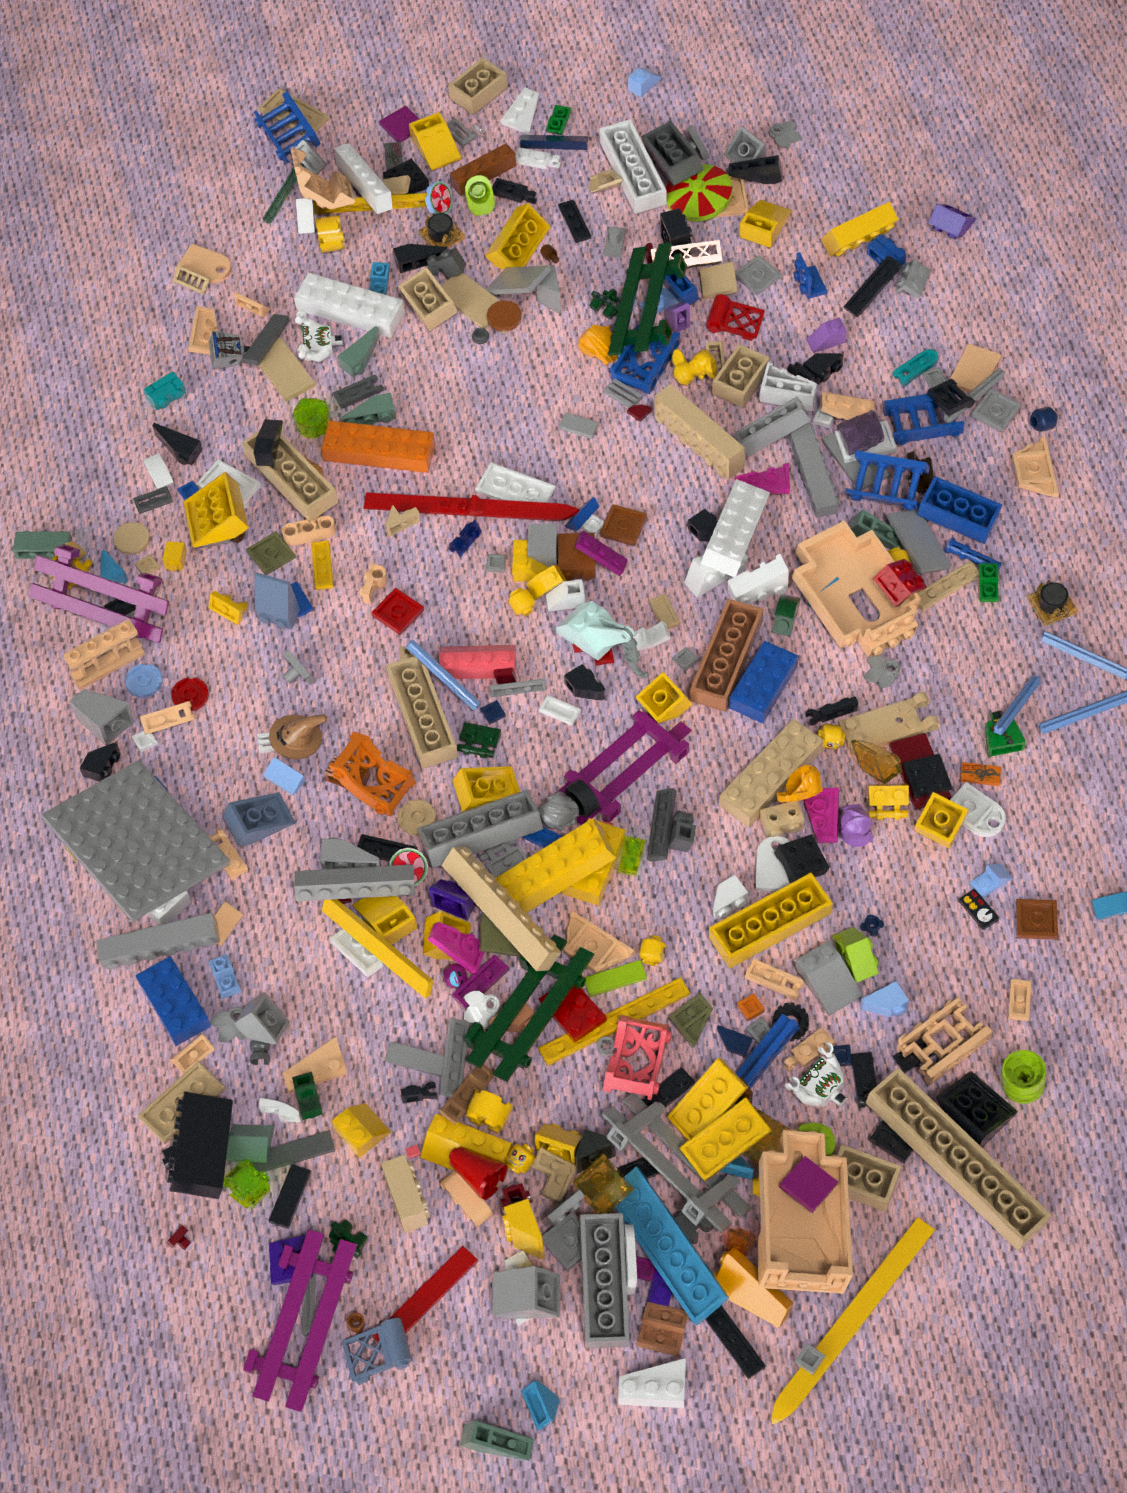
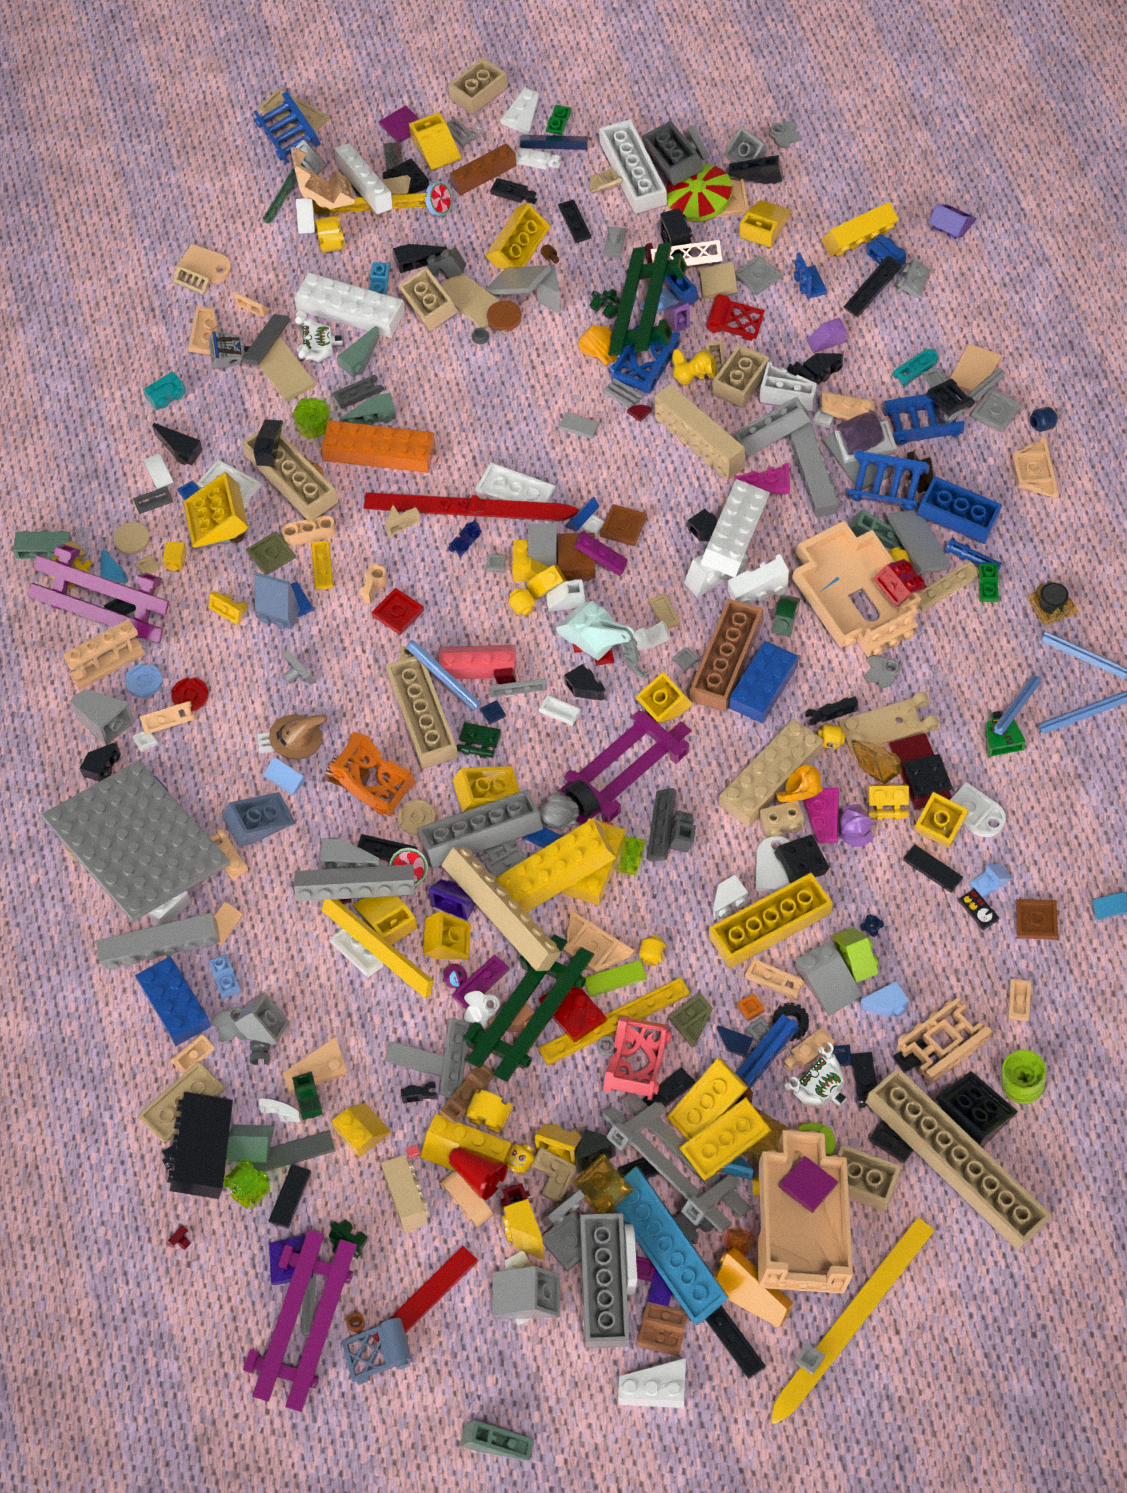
piece [418,213,465,248] -> none
dark pink wing [427,922,485,974] -> none
lime piece [465,175,495,216] -> none
olive tile [479,912,520,956] -> none
dark azure slope [521,1380,560,1431] -> none
light blue slope [628,67,662,97] -> none
orange tile [960,762,1001,786] -> none
none -> black tile [903,845,963,893]

